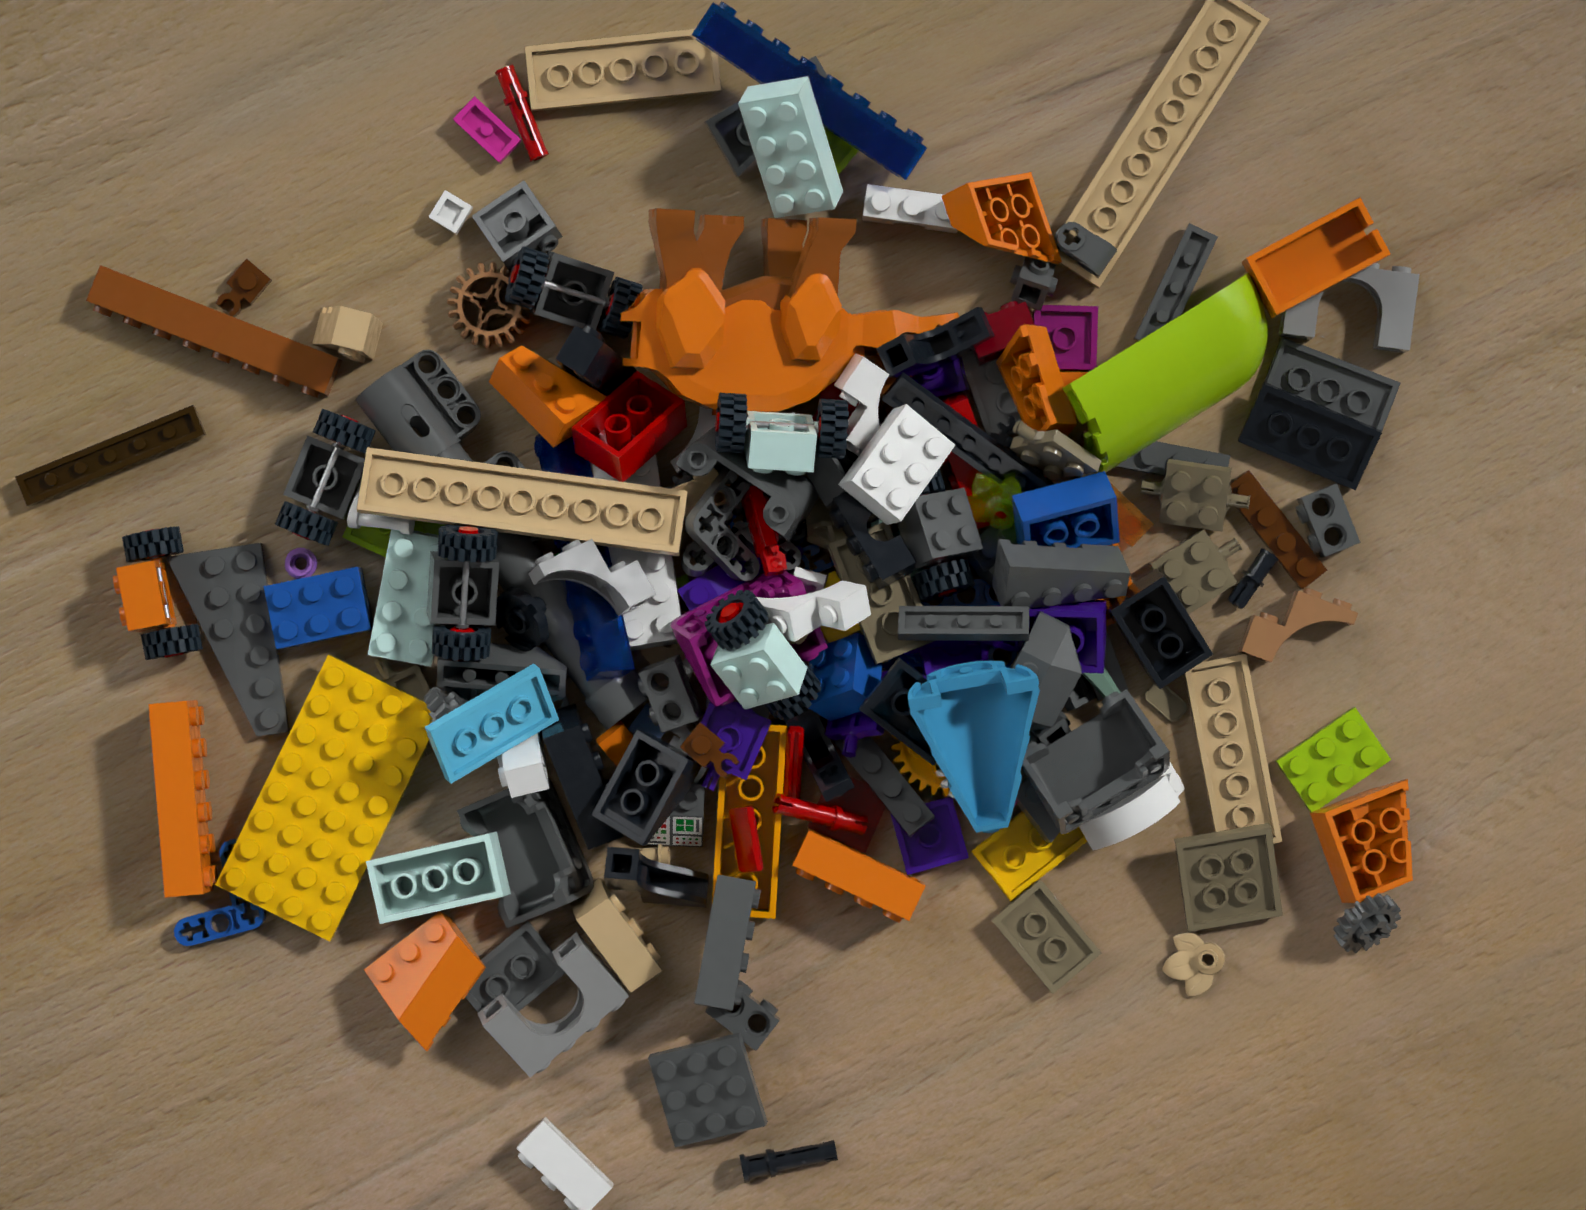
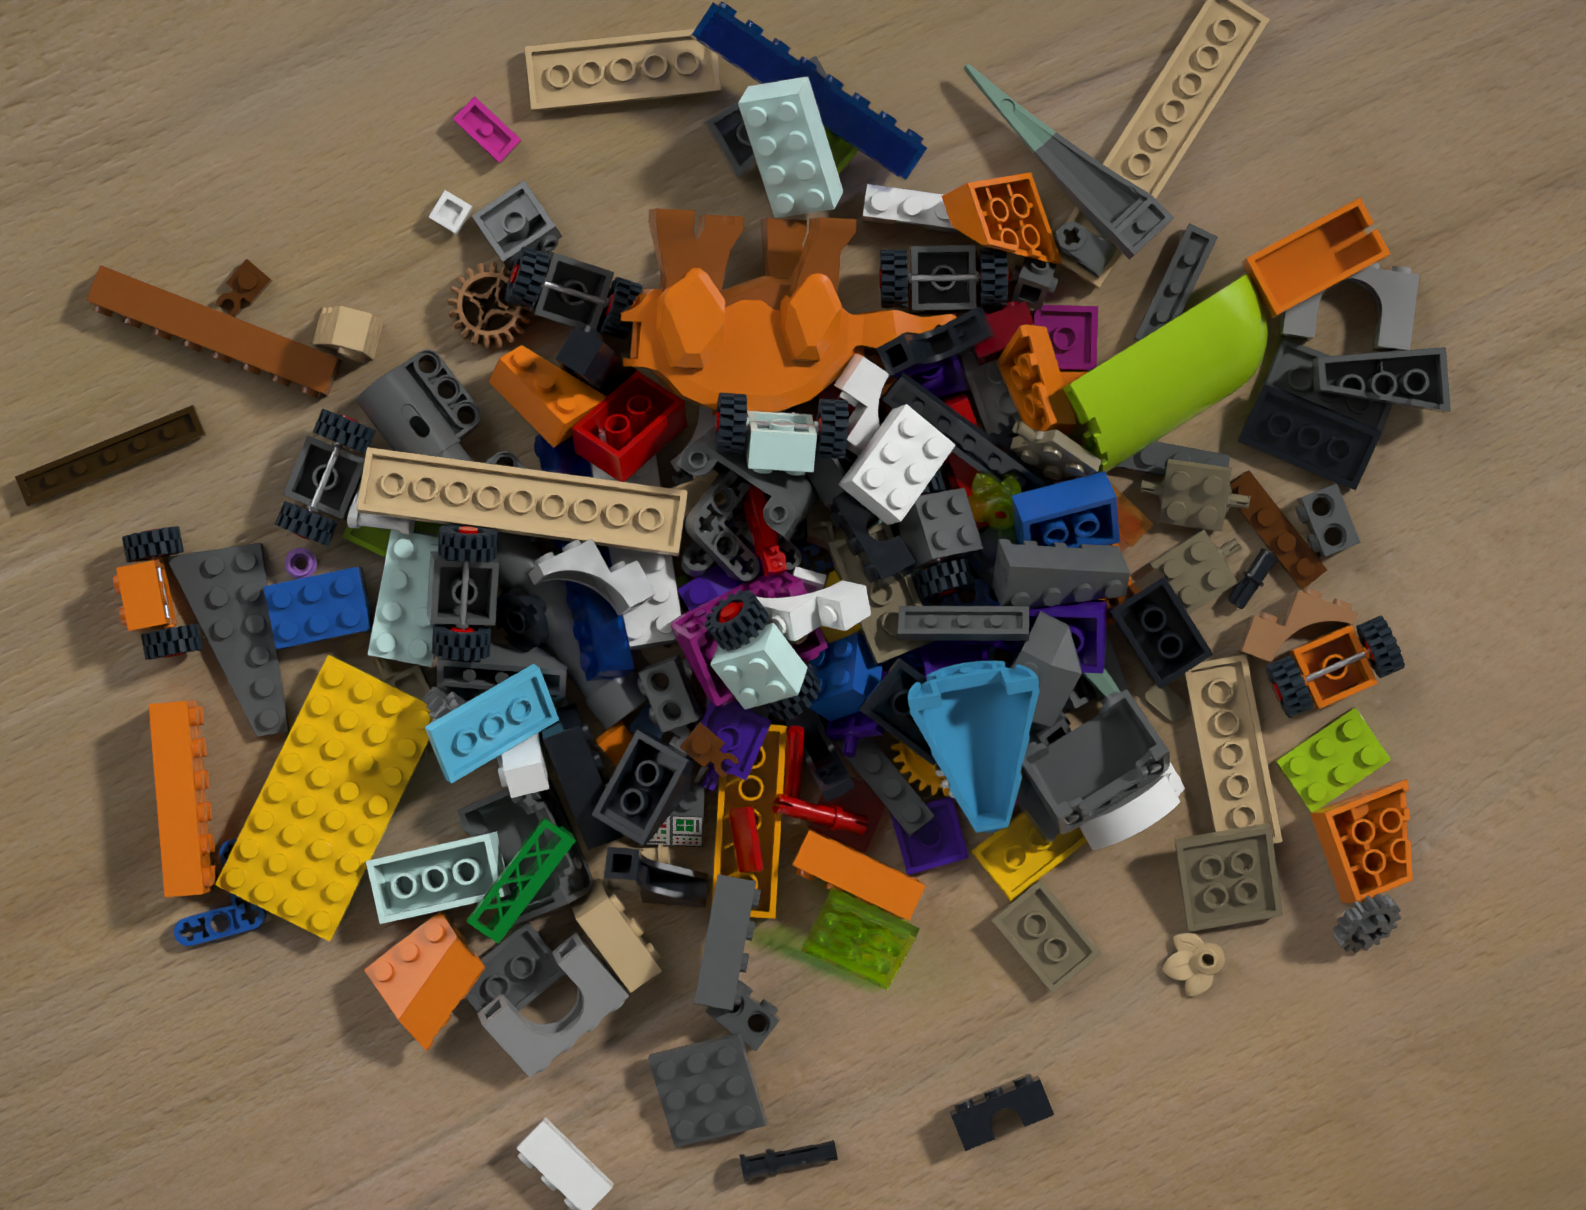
red pin [495,65,549,162] -> none
none -> green fence [466,817,576,944]
none -> clear neon green plate [801,888,920,990]
none -> brick [879,245,1008,314]
none -> black arch [950,1074,1054,1151]
none -> dark grey plate [964,64,1174,260]
none -> brick [1265,615,1405,718]
none -> dark grey wedge [1312,347,1451,413]

